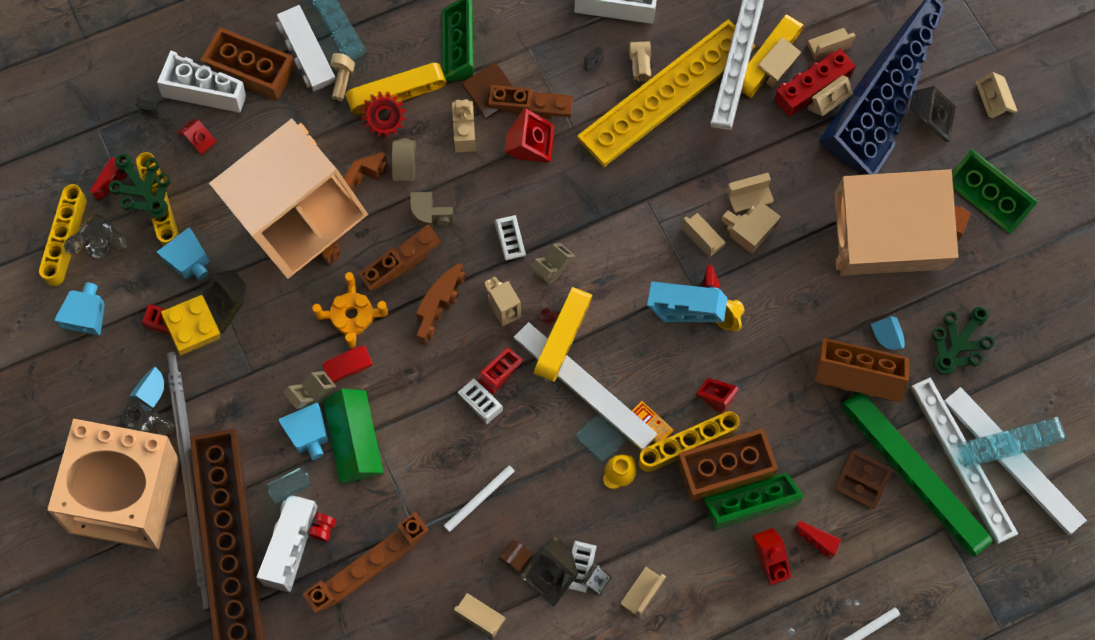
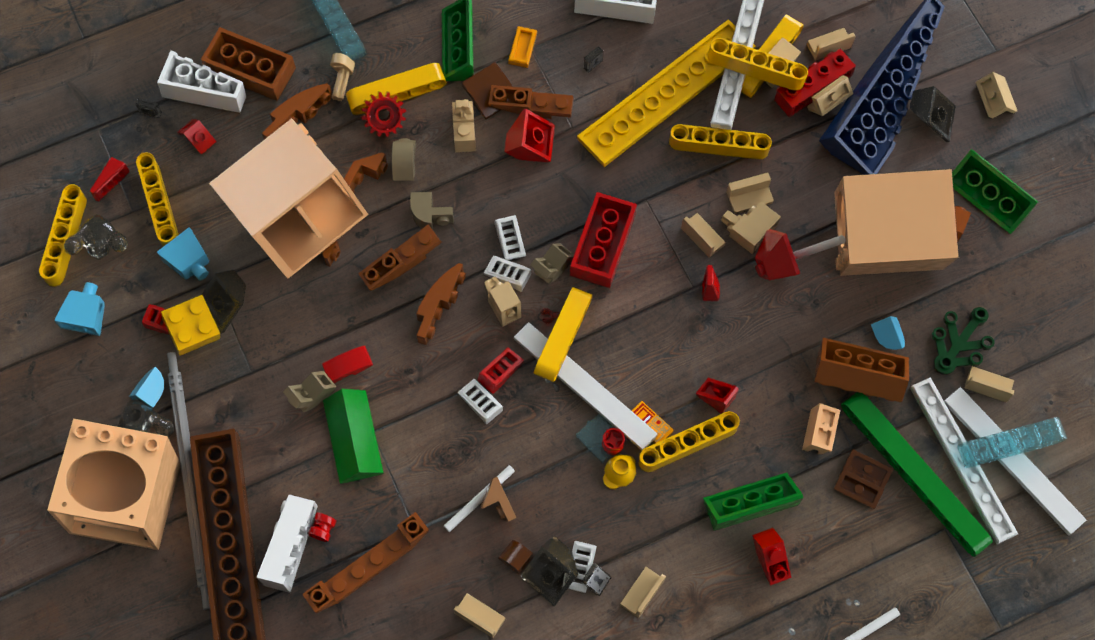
dark green plant [109,154,171,219] -> none
clear light blue piece [267,467,311,504] -> none
white wedge [276,5,335,92] -> none
medium azure torso [278,402,328,460] -> none
light orange plate [312,272,388,349] -> none
tan piece [629,41,651,82] -> none
medium azure wedge [647,281,727,322] -> none
dark orange brick [676,428,779,501] -> none
yellow piece [716,300,744,332] -> none
red slope [794,521,841,559] -> none
none -> dark orange slope [262,83,332,140]
none -> medium nougat slope [481,477,516,522]
none -> white slope [484,255,531,292]
none -> light orange tile [508,26,537,68]
none -> red brick [570,192,637,288]
none -> red wheel [602,428,625,455]
none -> yellow beam [669,124,772,159]
none -> yellow beam [707,38,808,90]
none -> red slope [755,229,800,281]
none -> white bar [793,235,846,260]
none -> light nougat hinge [802,403,840,454]
none -> tan panel [964,366,1014,402]

